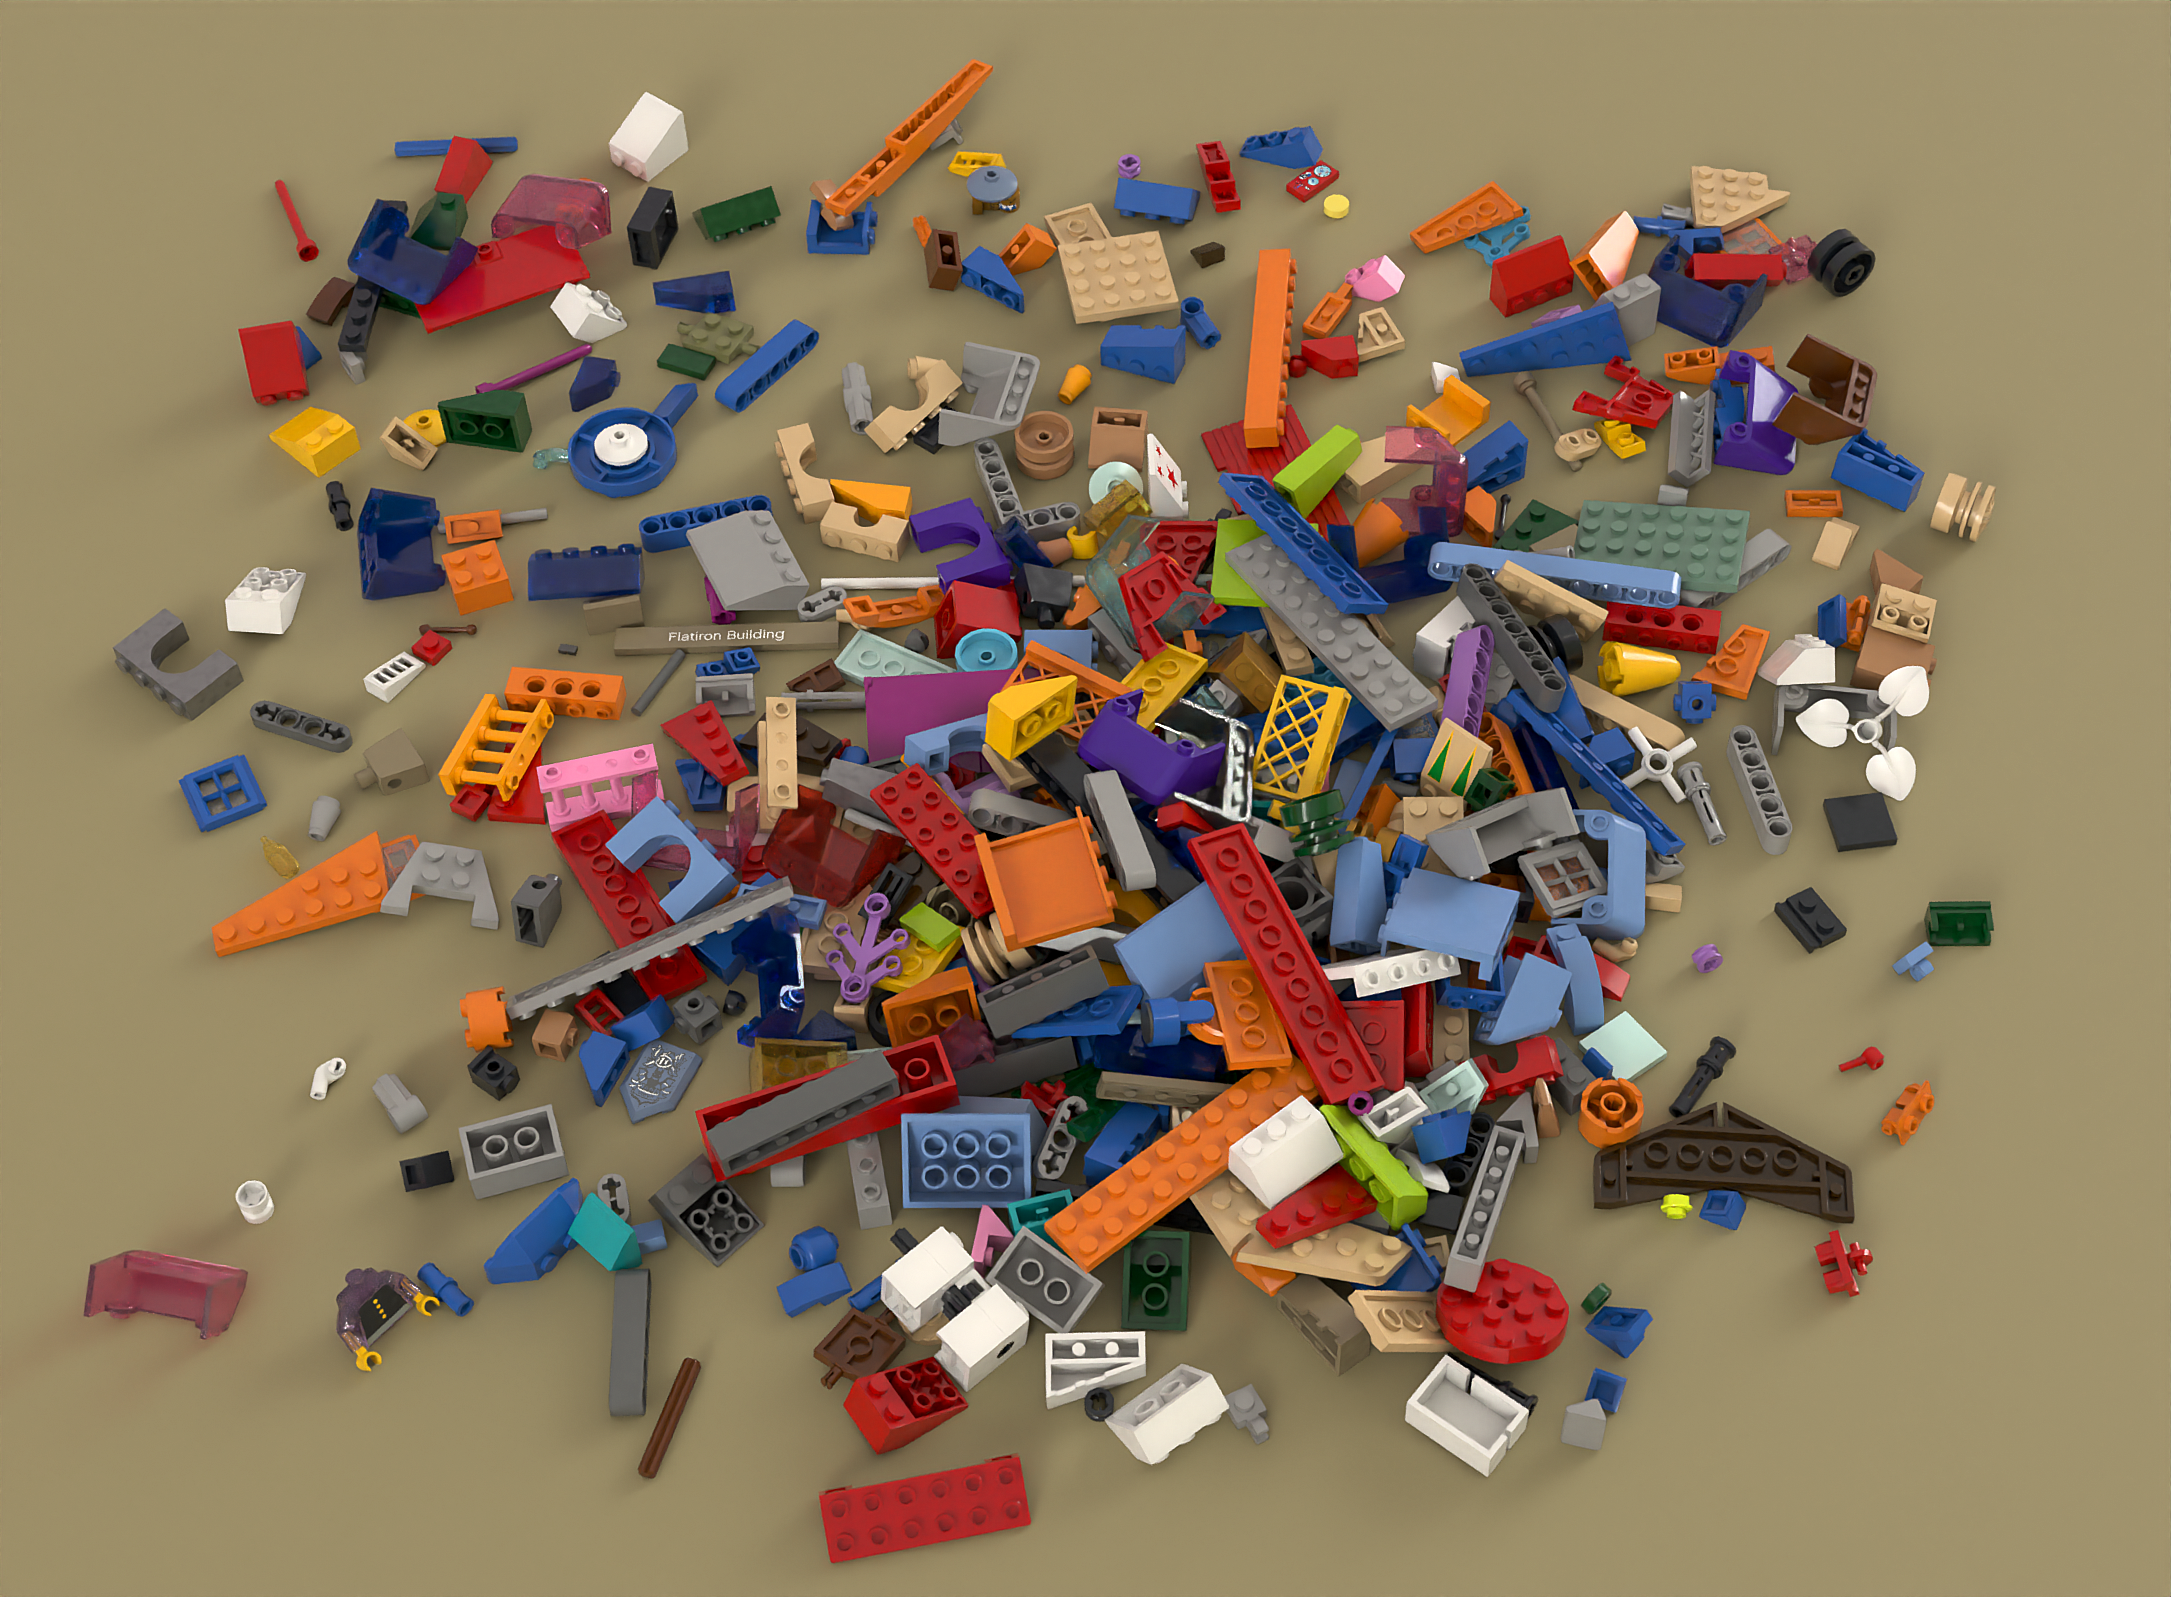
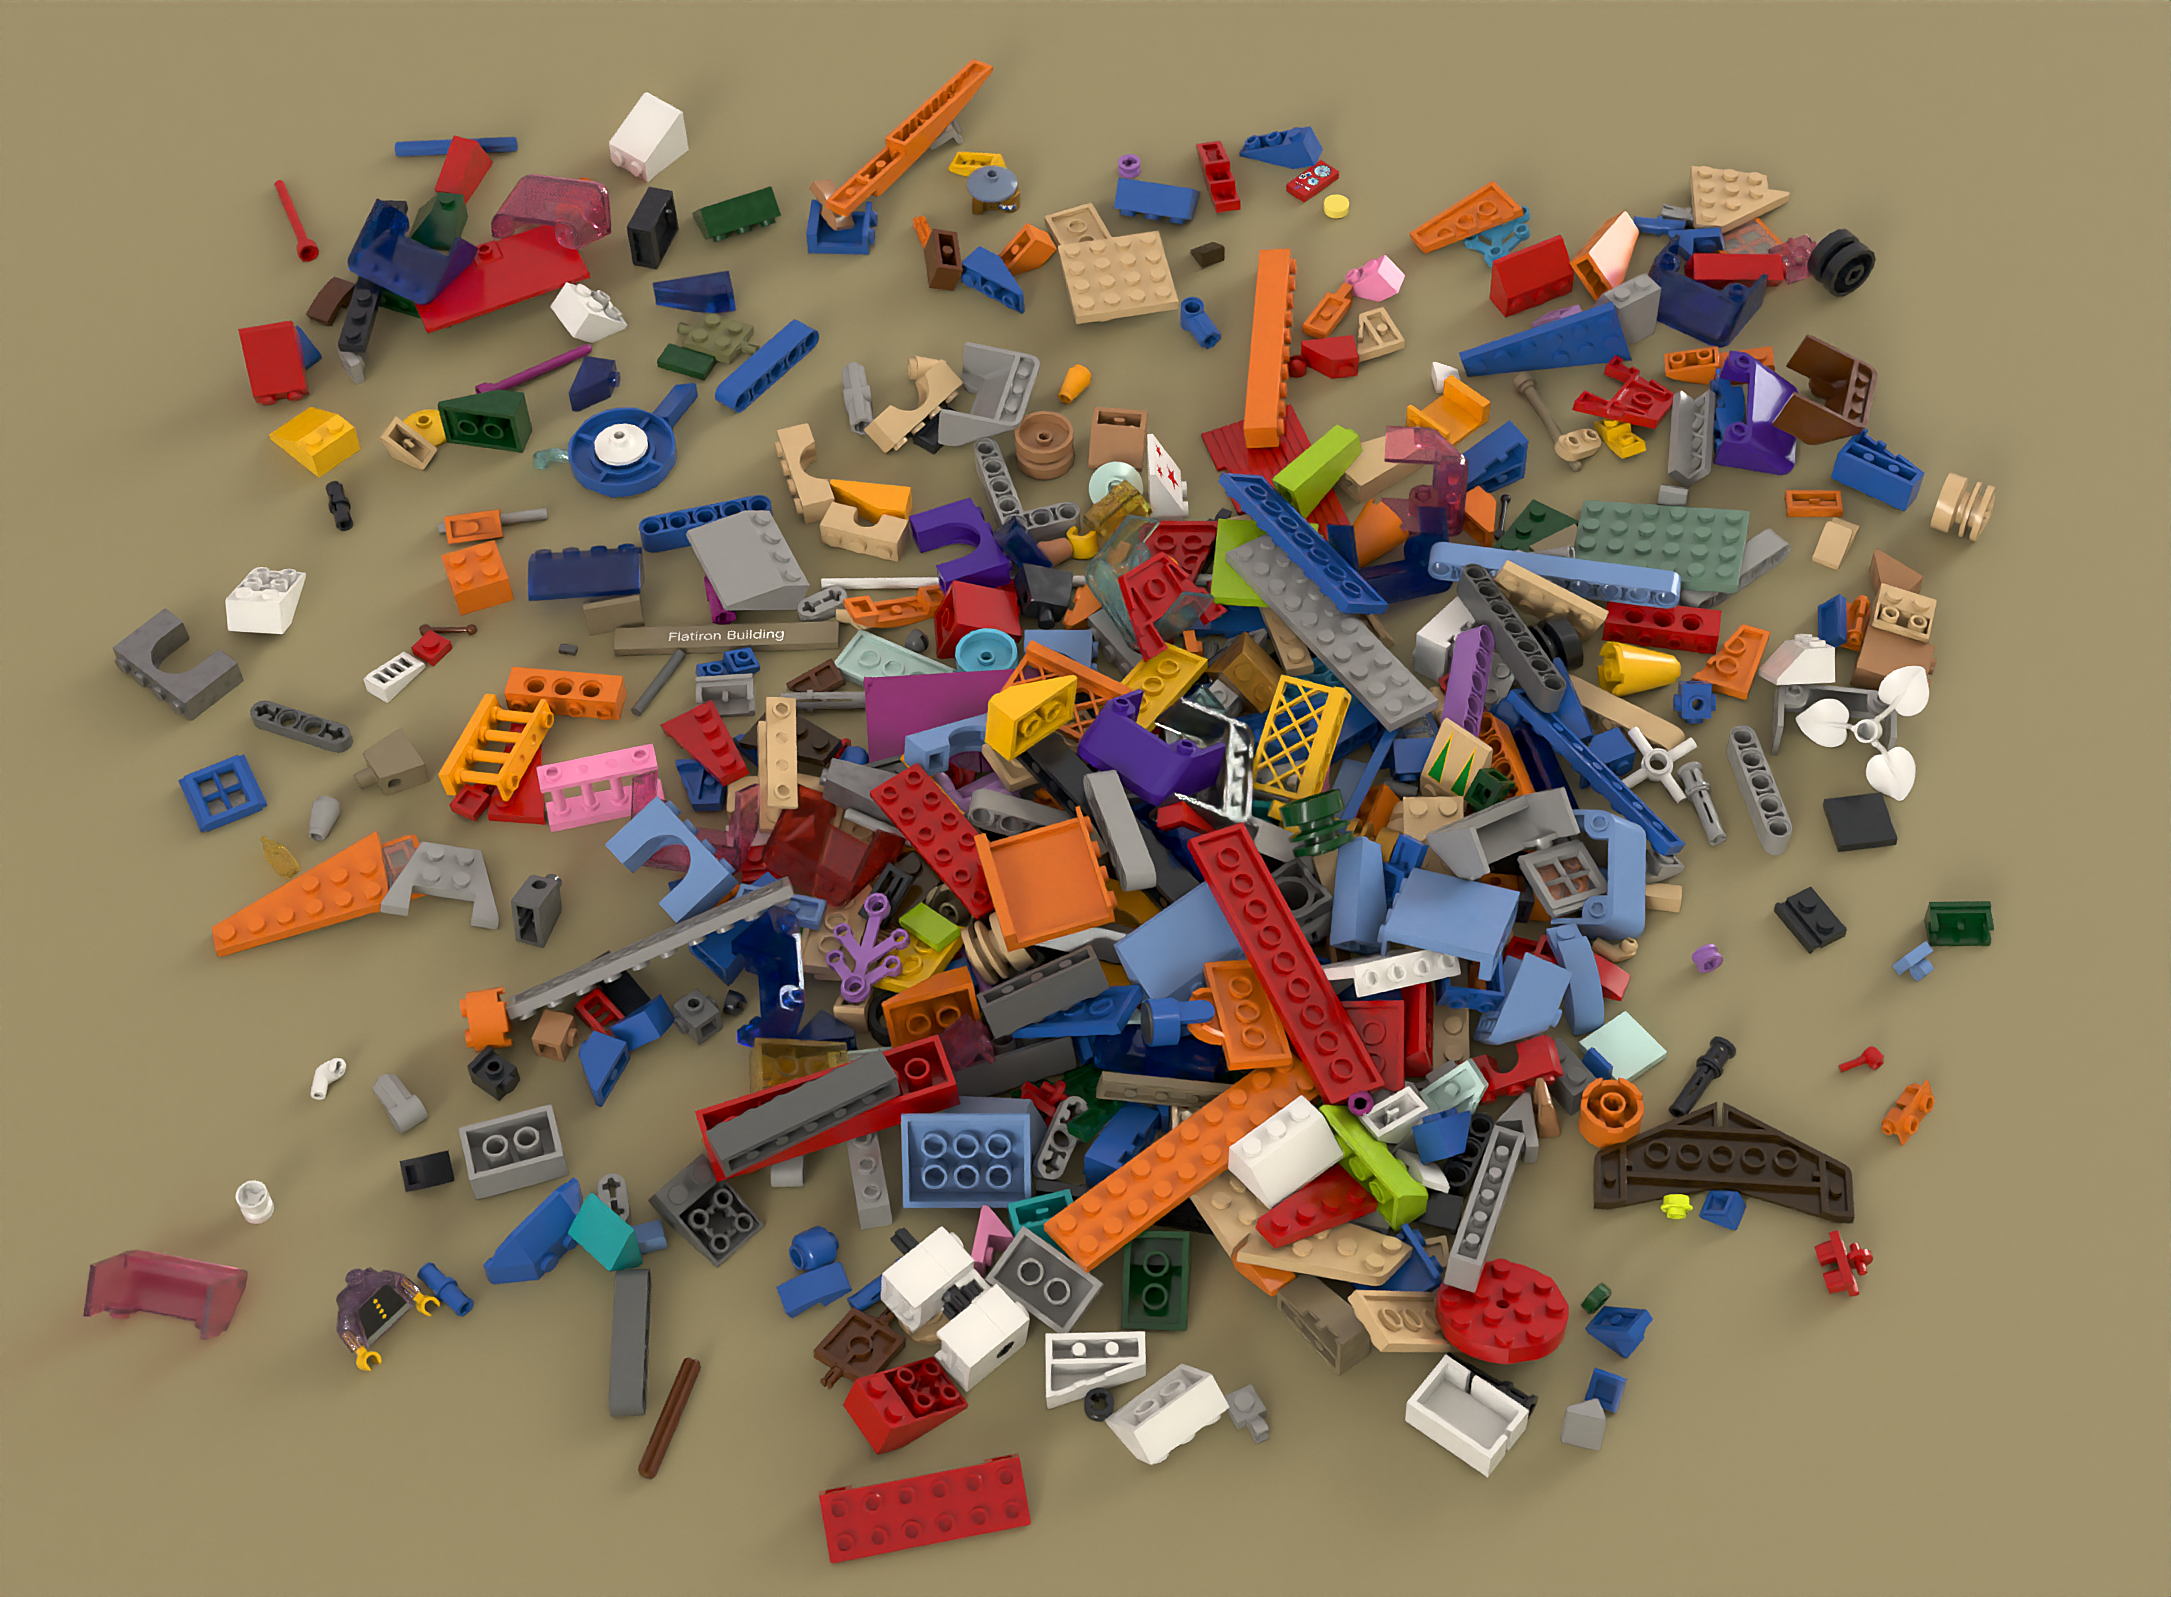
clear blue windscreen [357,488,446,601] -> none
red plate [551,809,708,1002] -> none
sand blue tile [619,1039,703,1124] -> none
blue wedge [1100,325,1185,384] -> none

